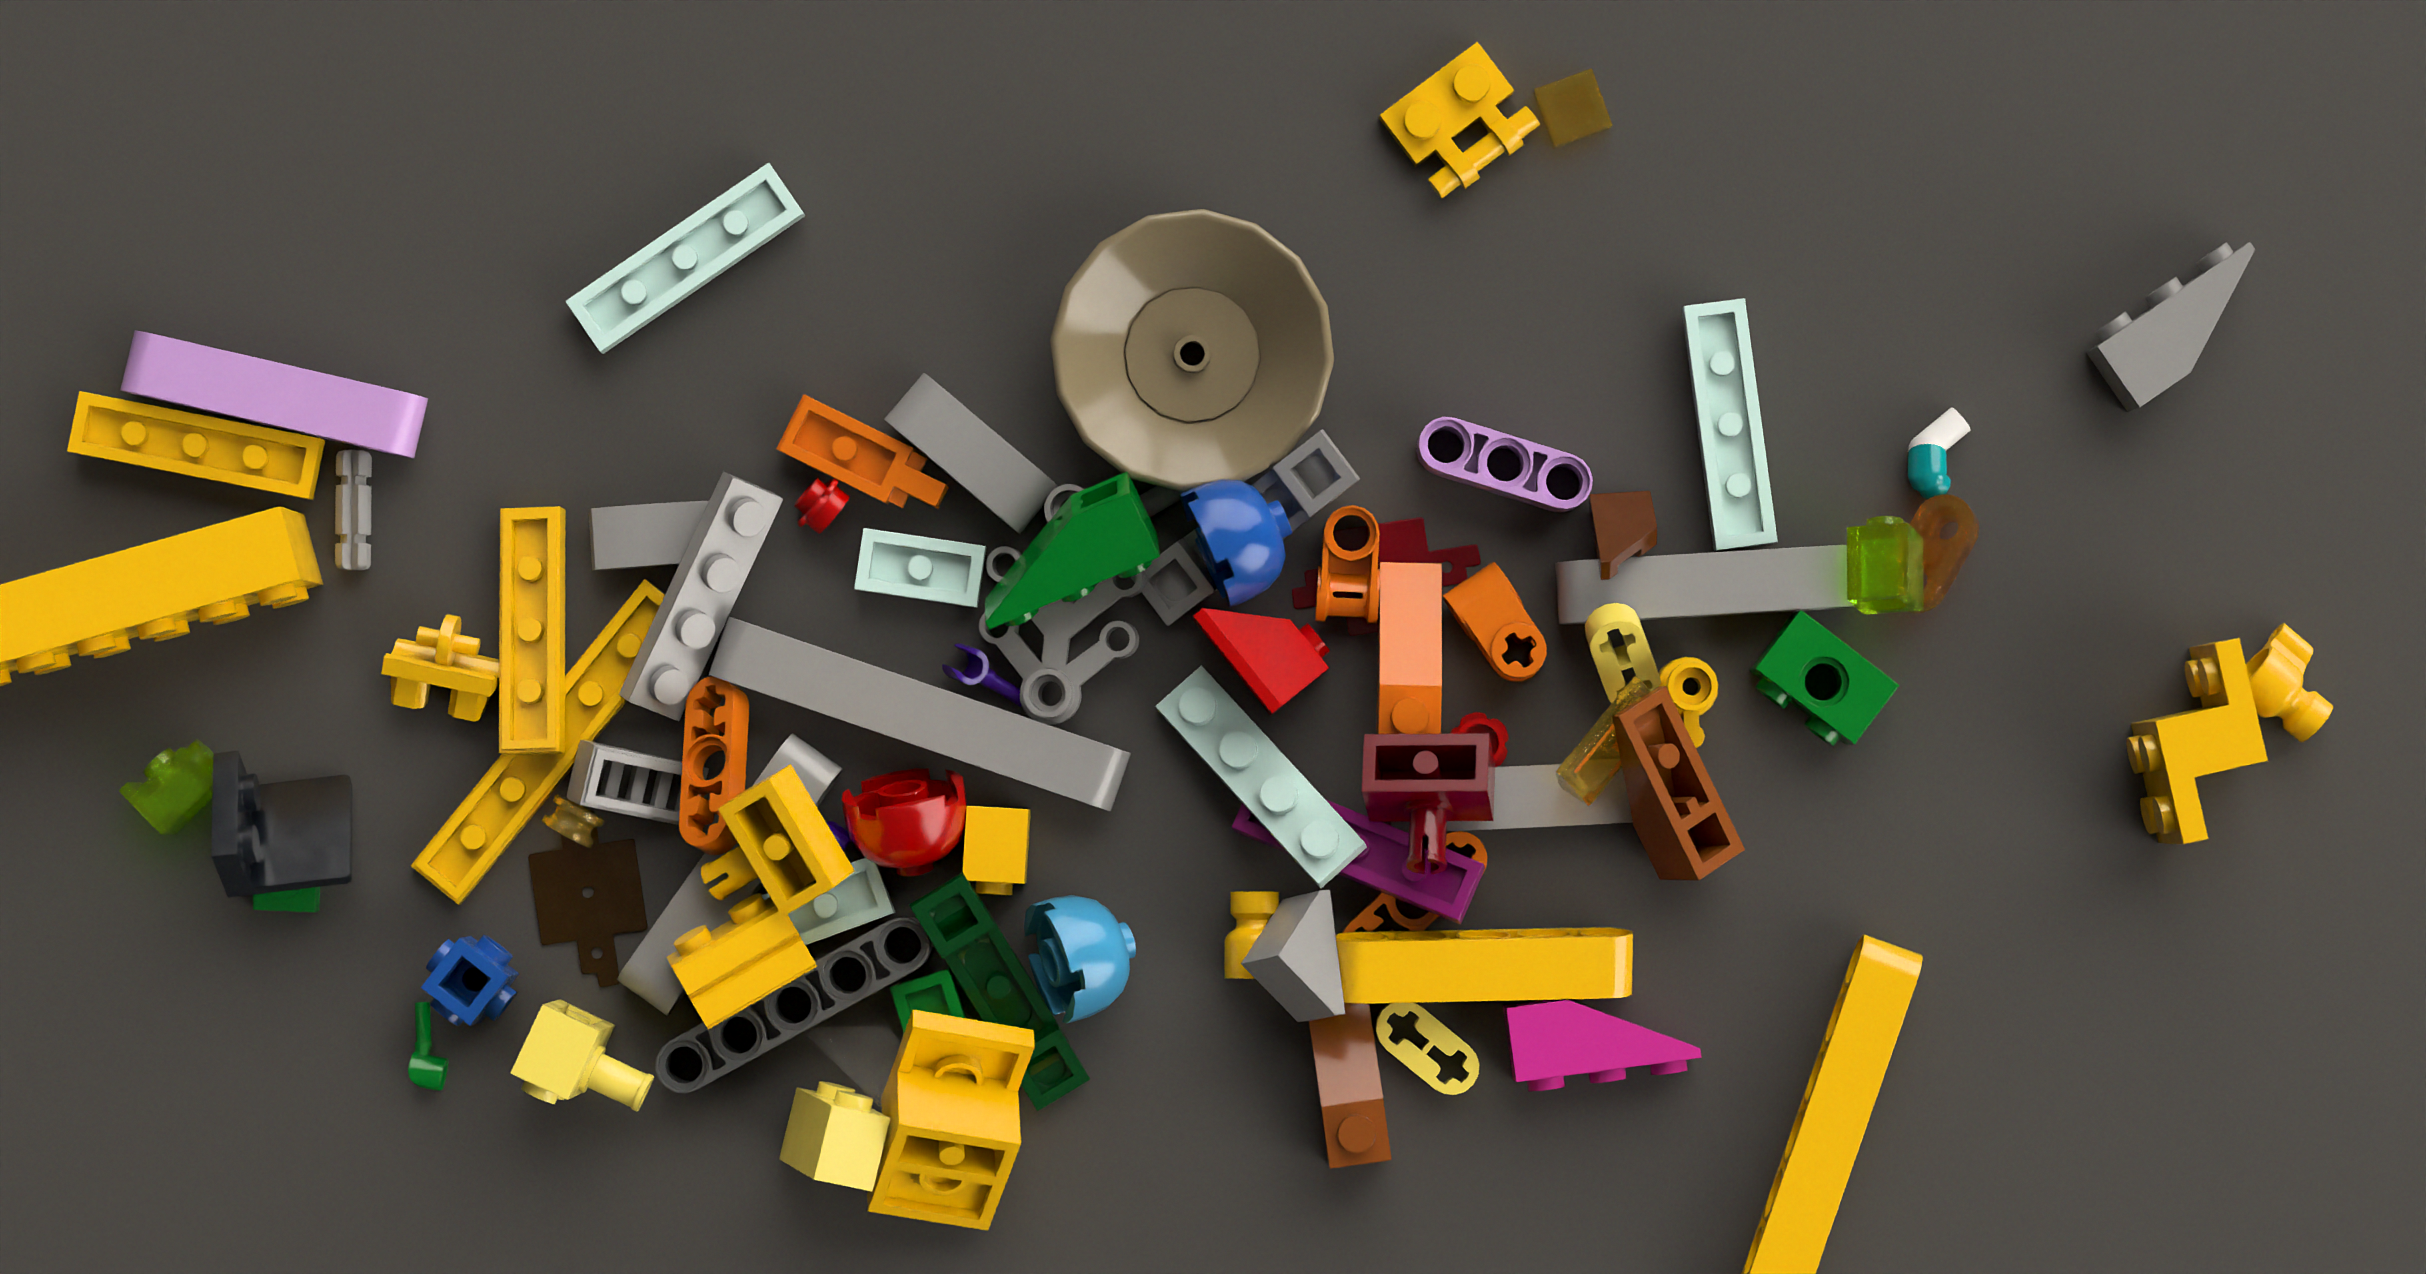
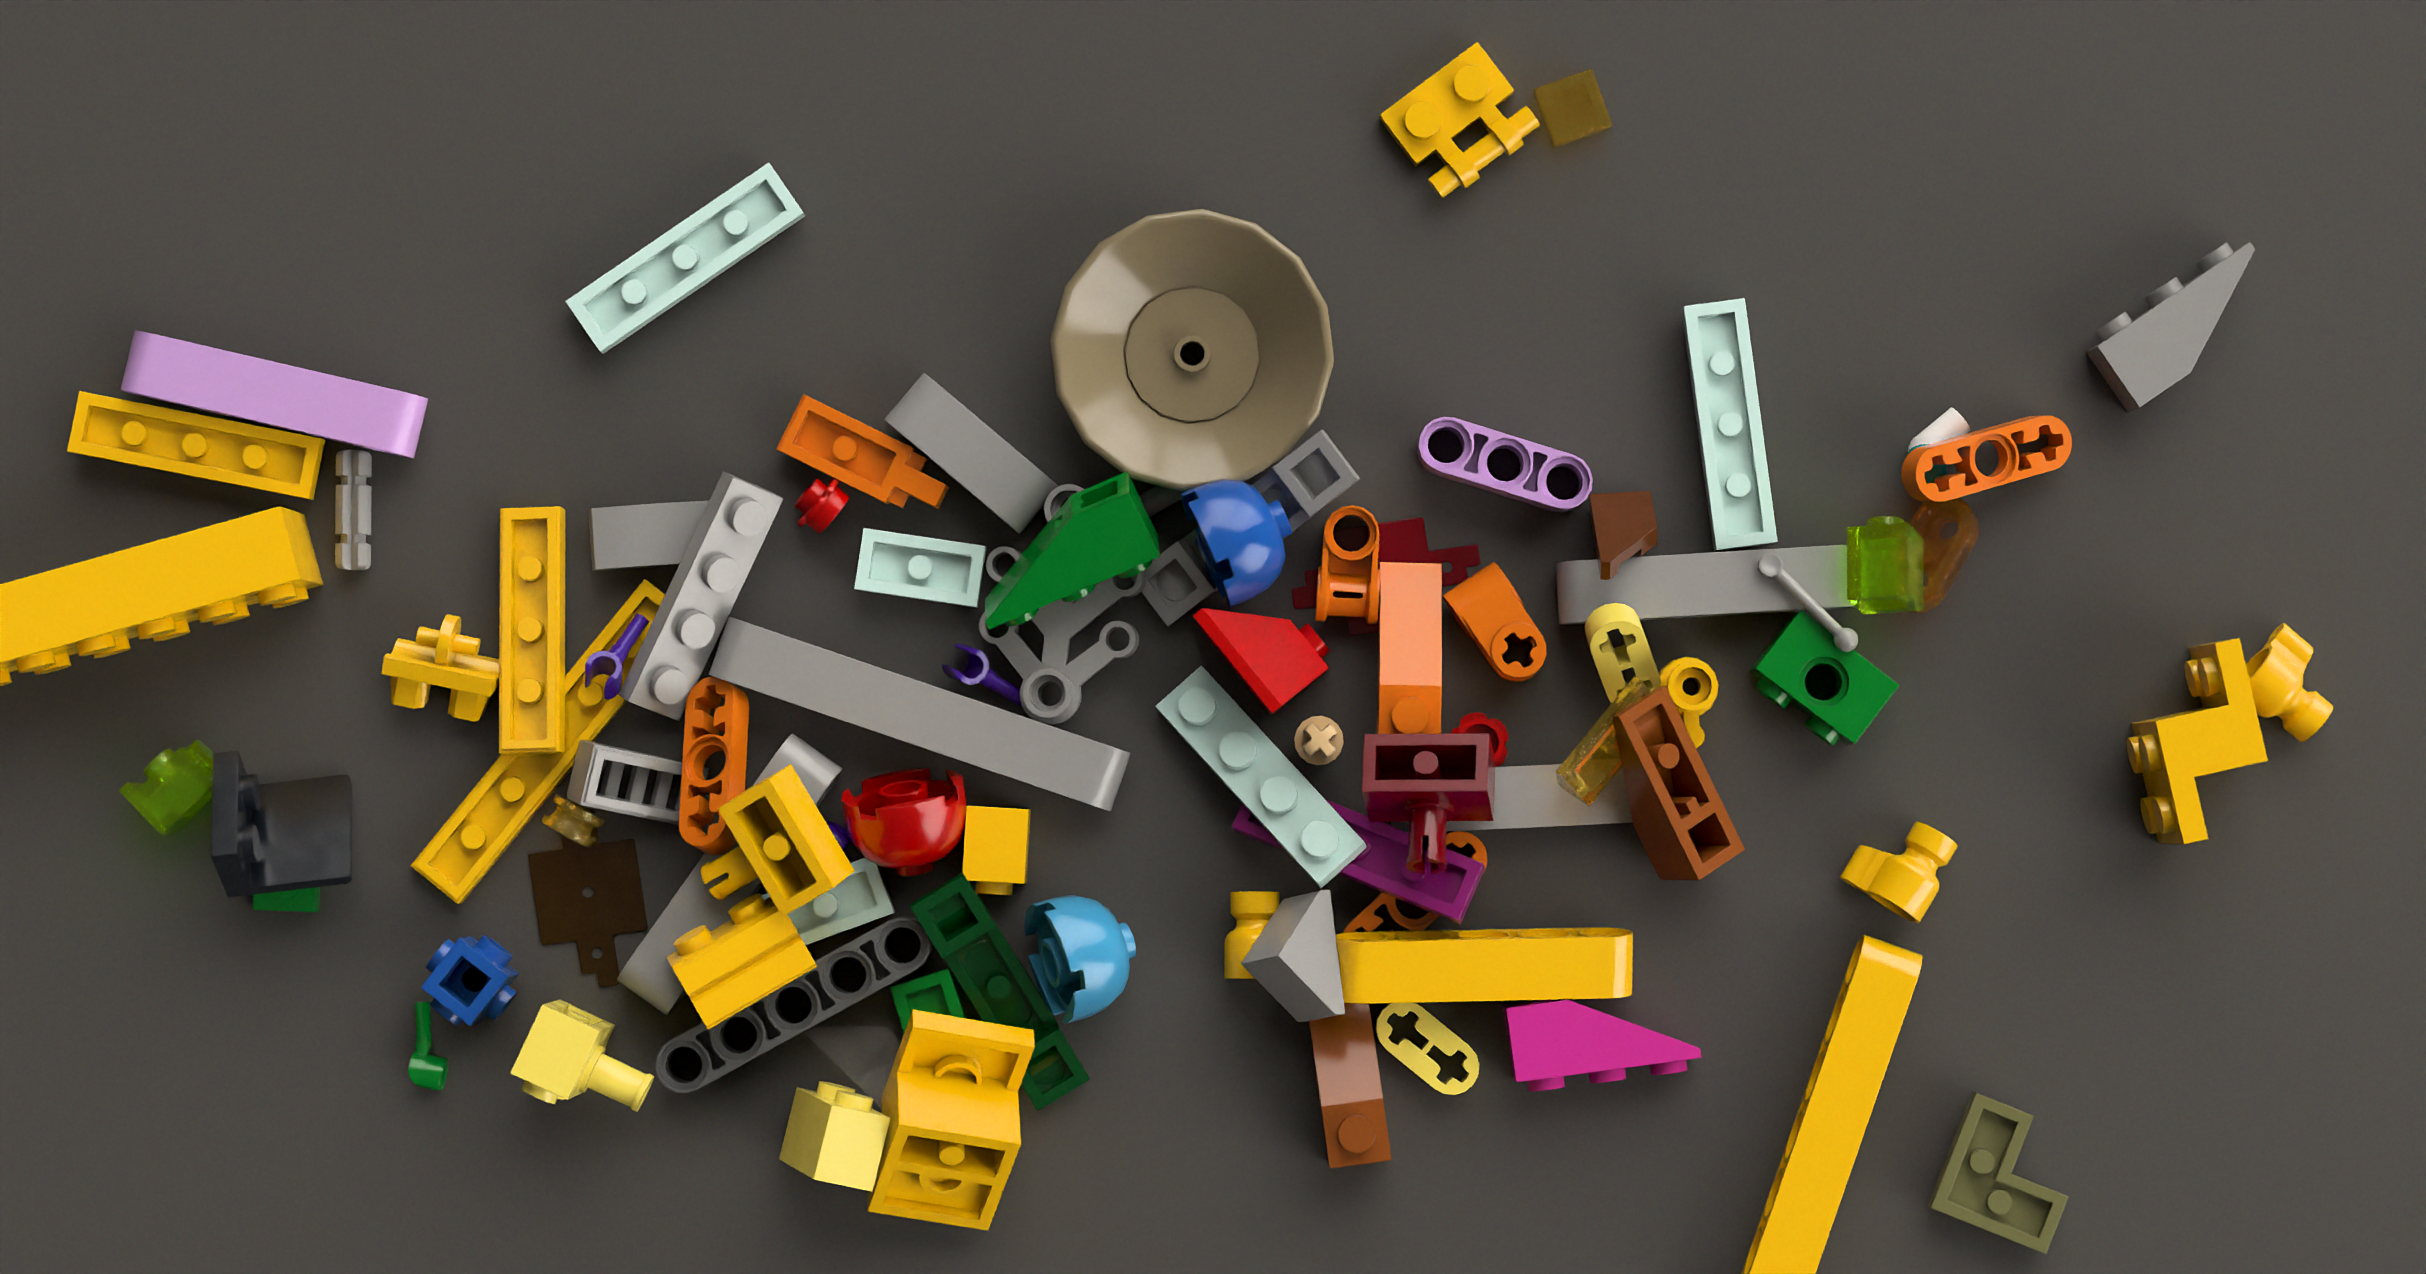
none -> dark purple hand [585,613,649,699]
none -> tan axle [1294,716,1344,765]
none -> light grey hinge [1758,552,1858,652]
none -> yellow piece [1839,821,1958,924]
none -> orange beam [1901,415,2072,502]
none -> olive plate [1927,1091,2069,1254]

